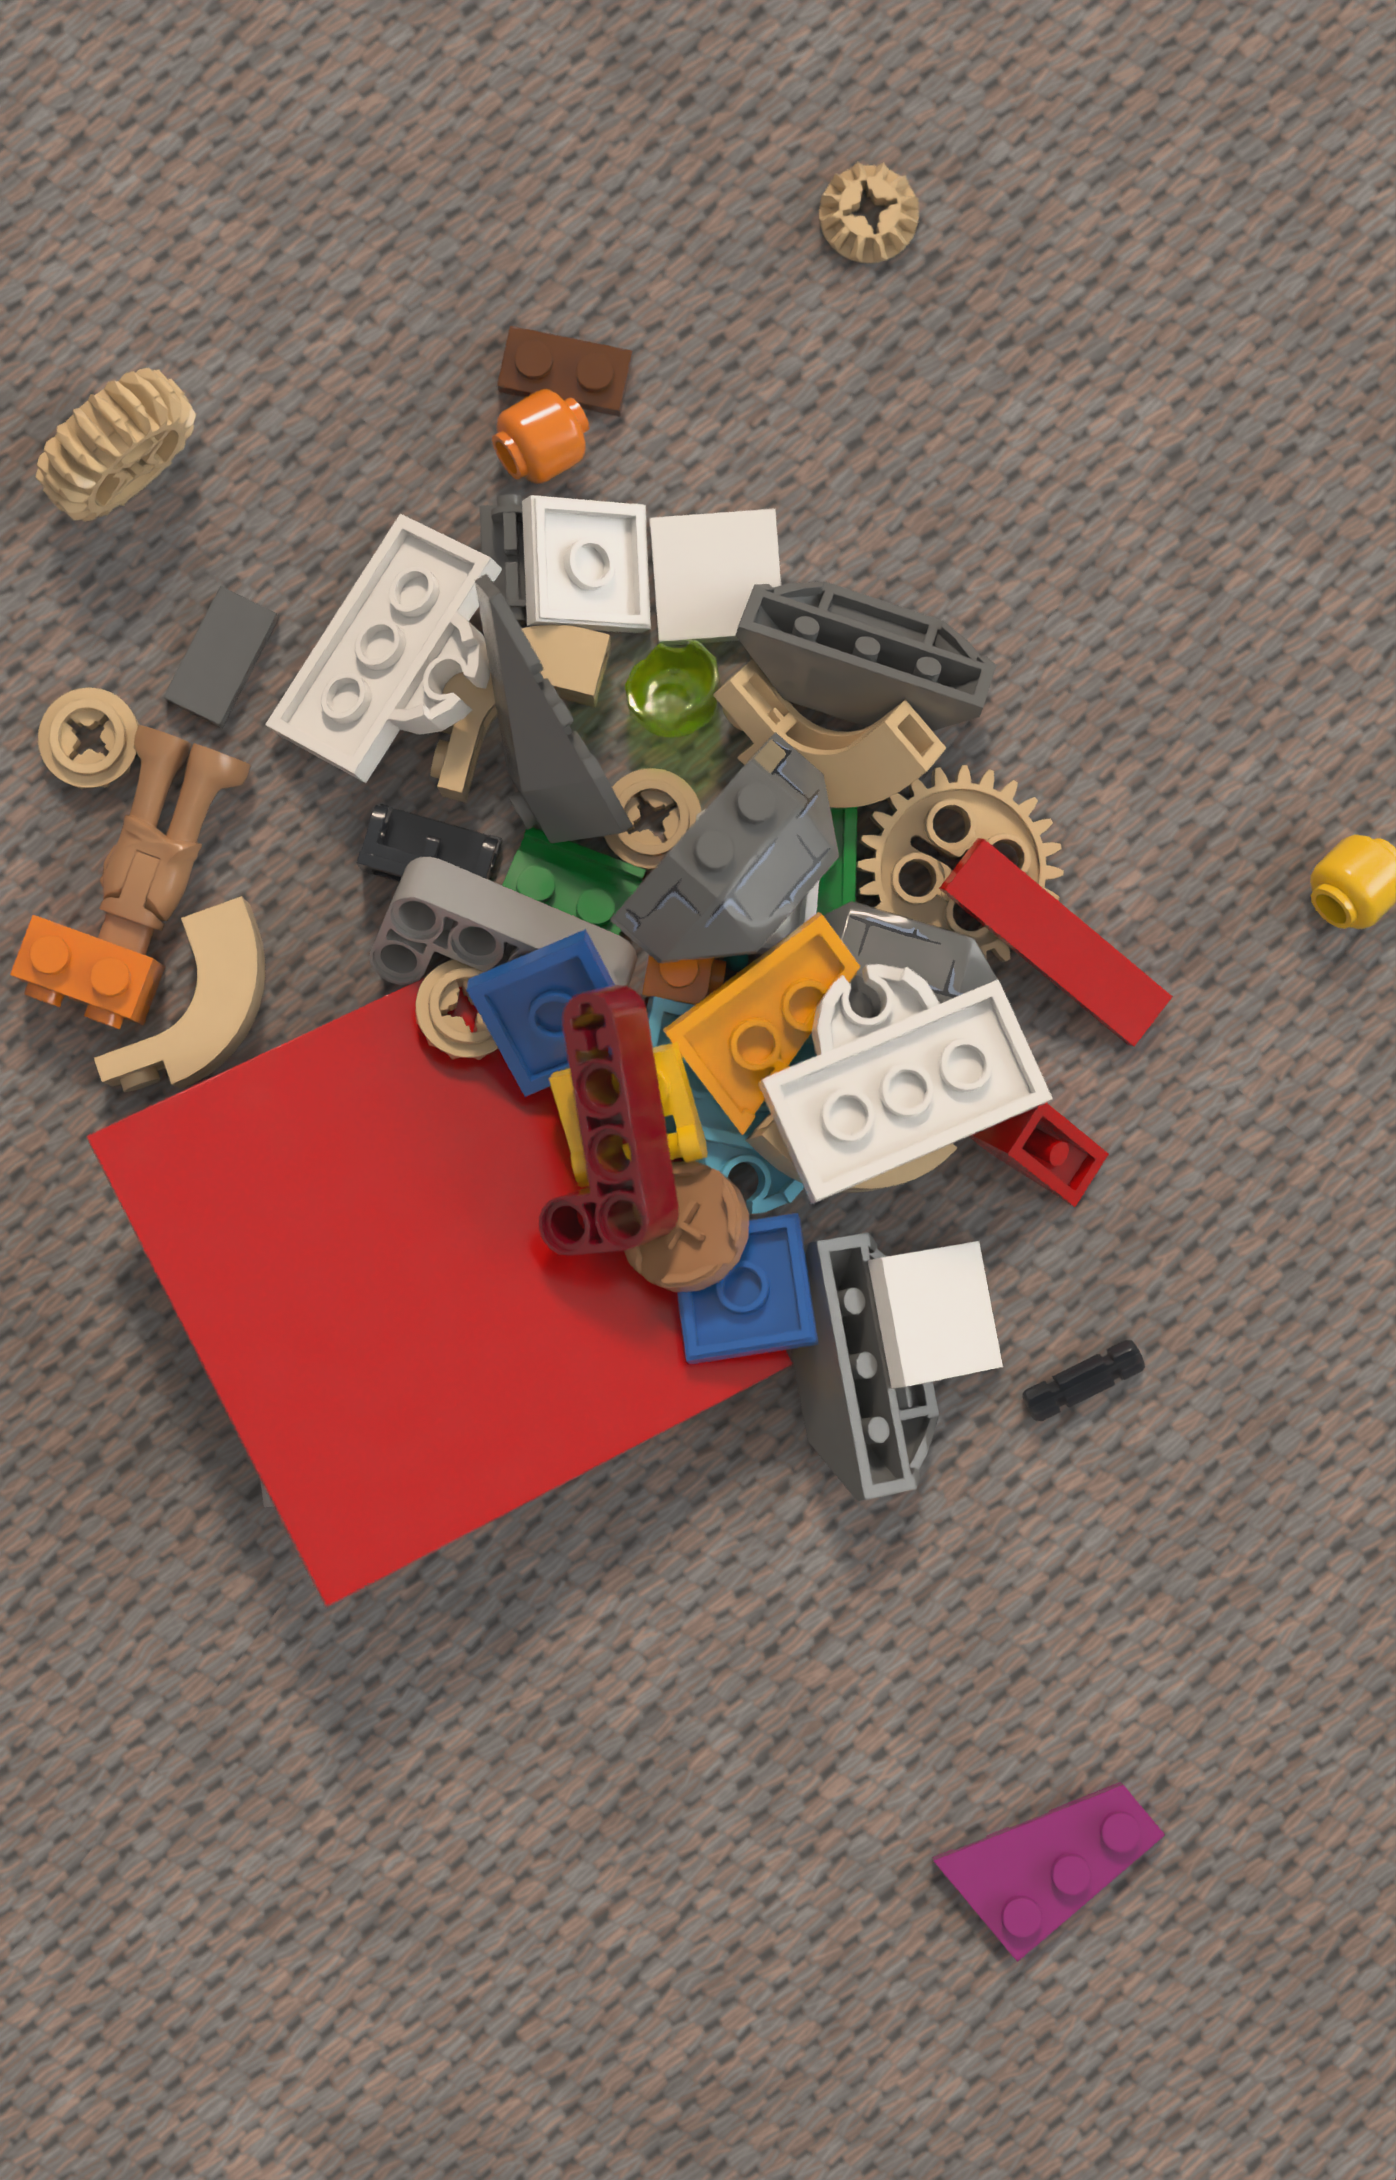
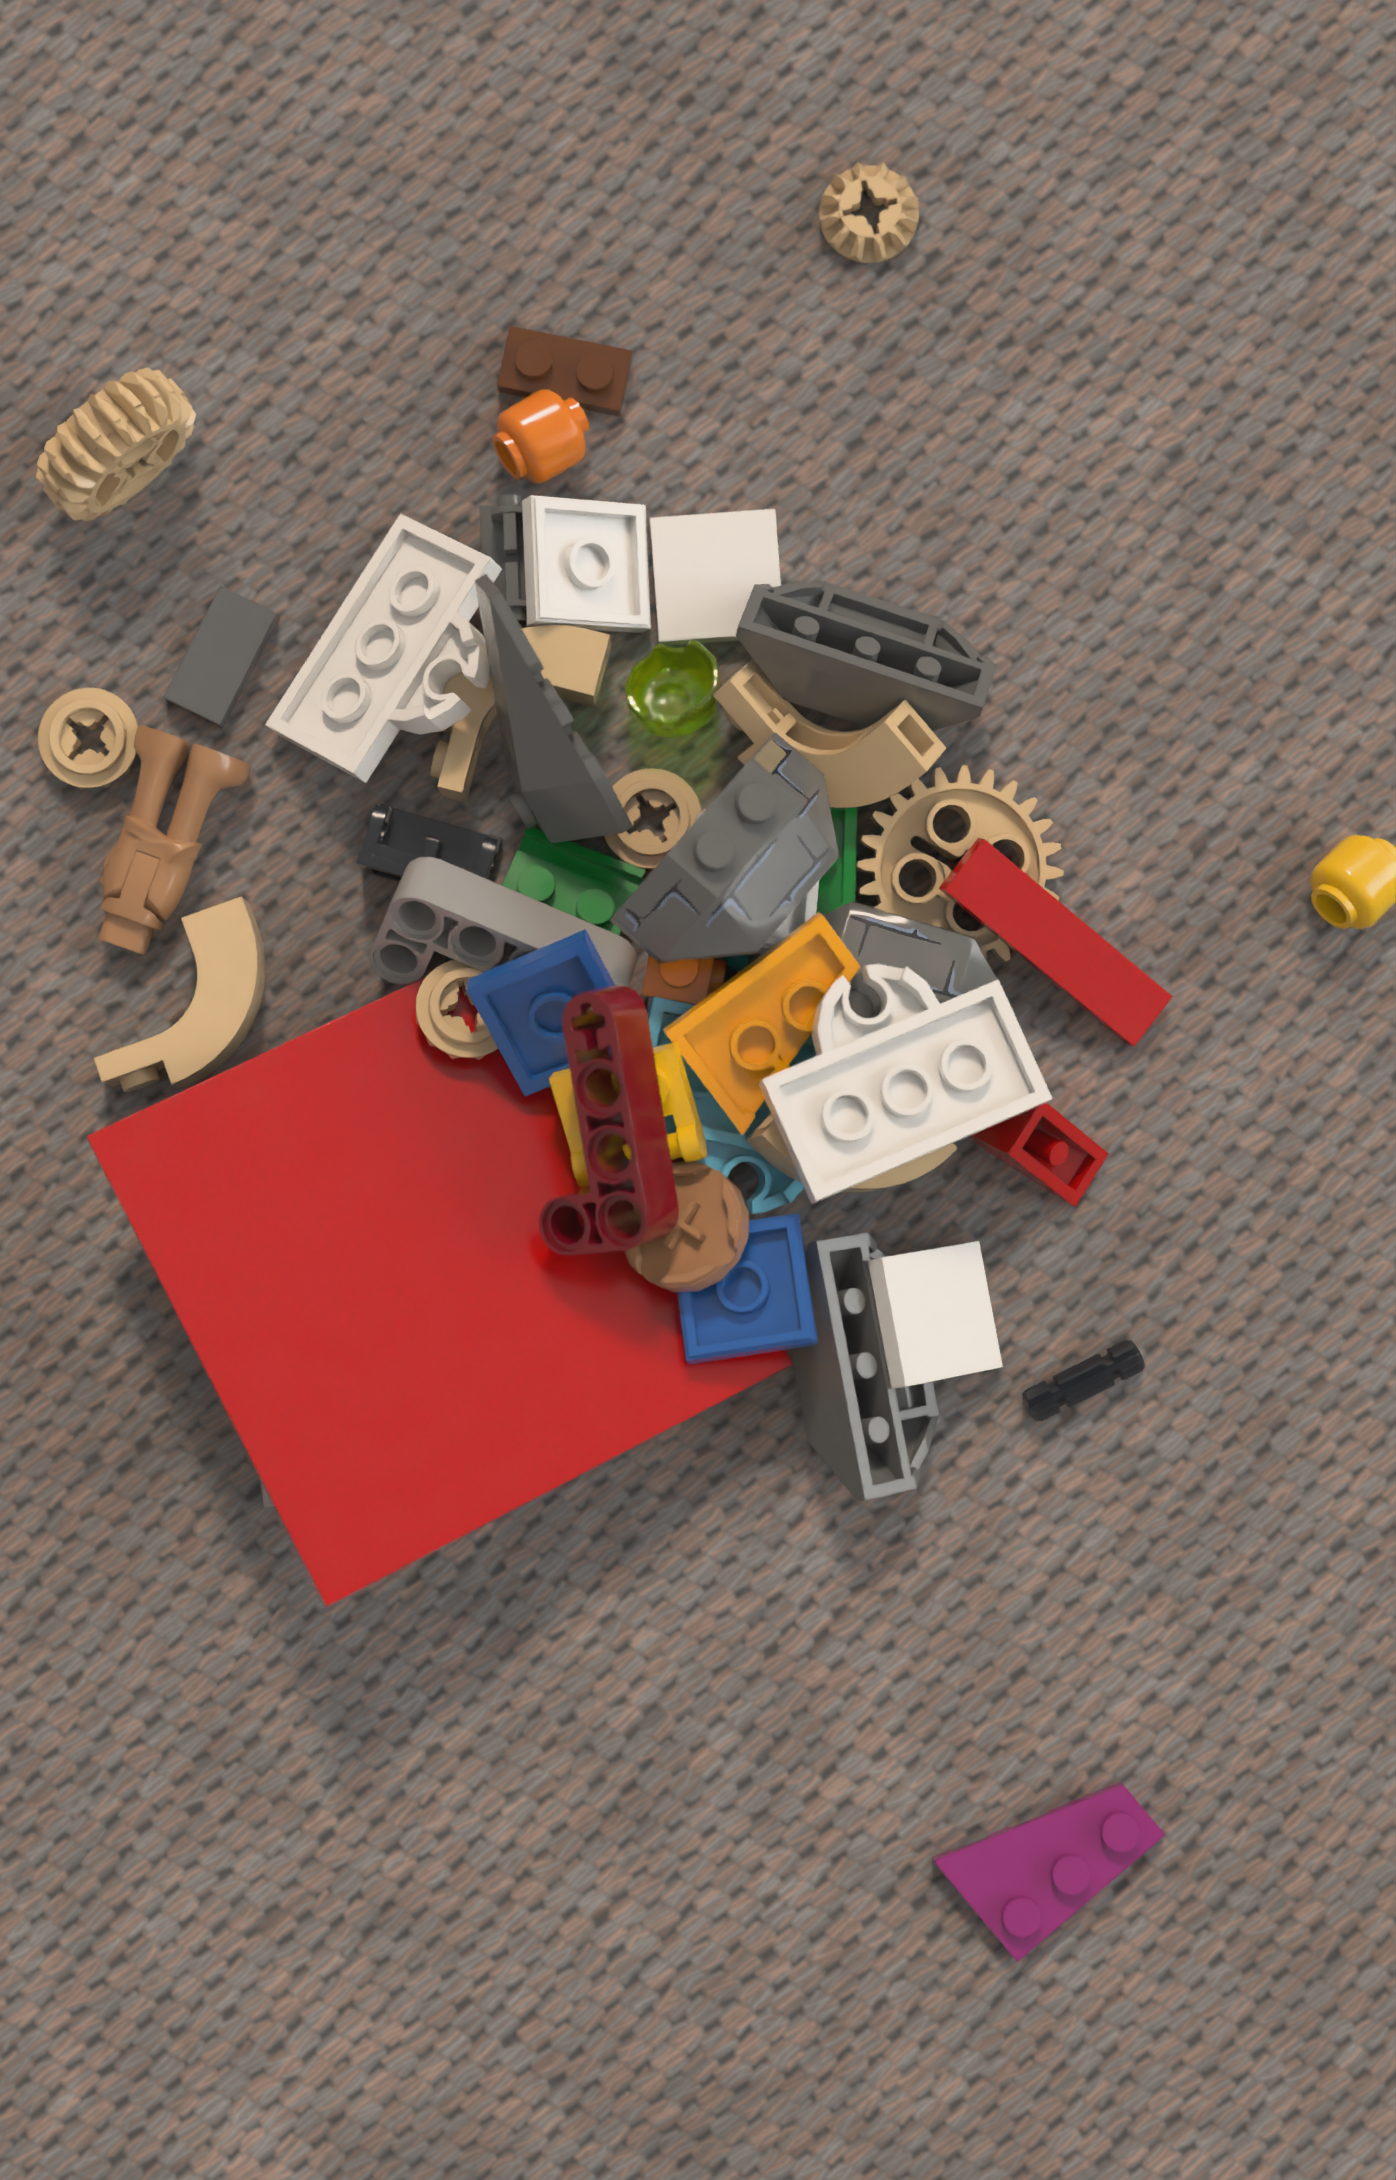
orange brick [10,915,165,1029] -> none

